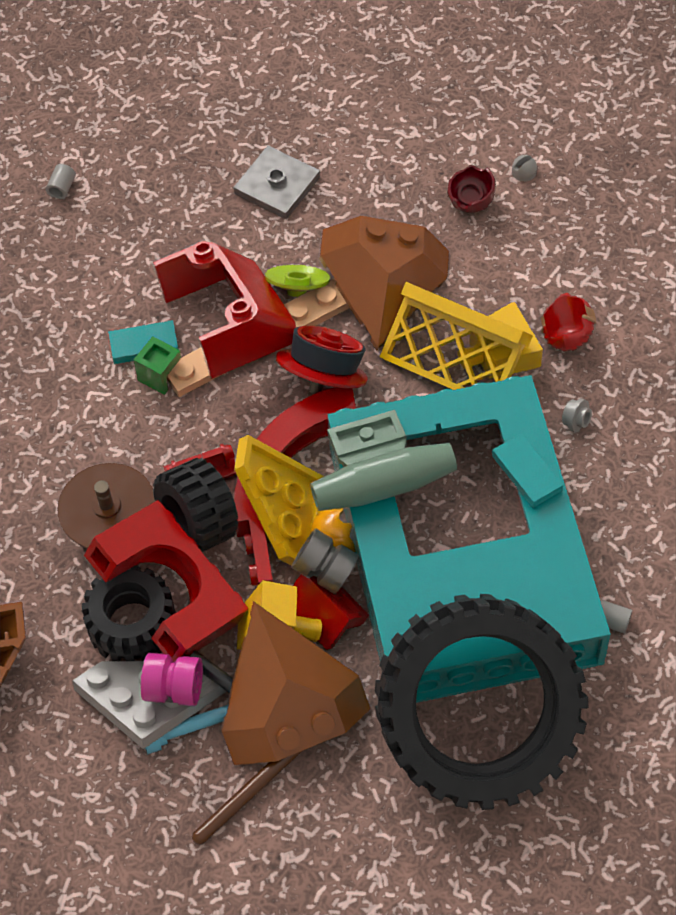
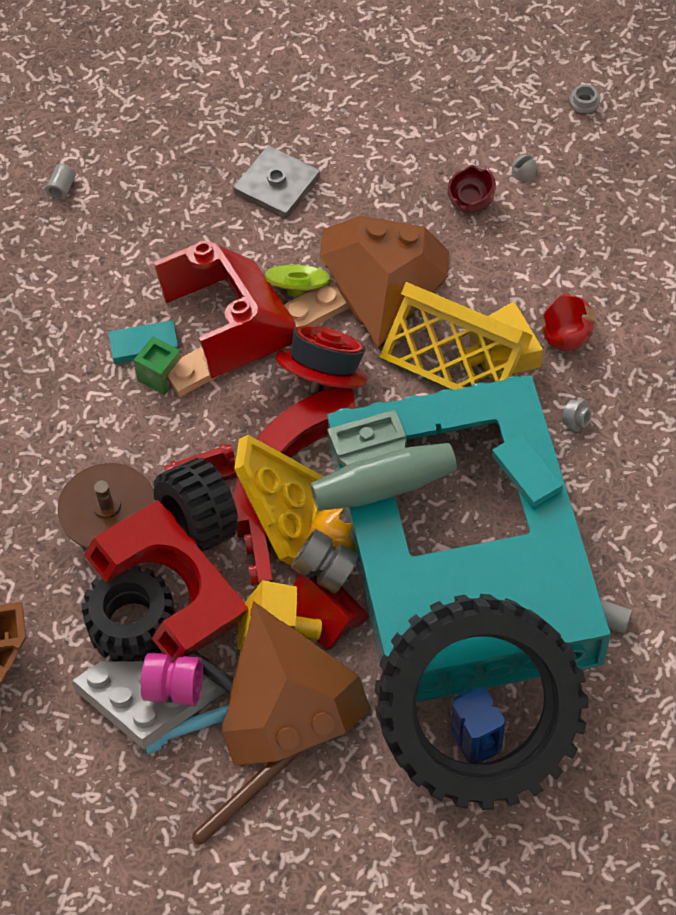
none -> blue brick [451,687,505,764]
none -> light grey plate [569,84,600,114]

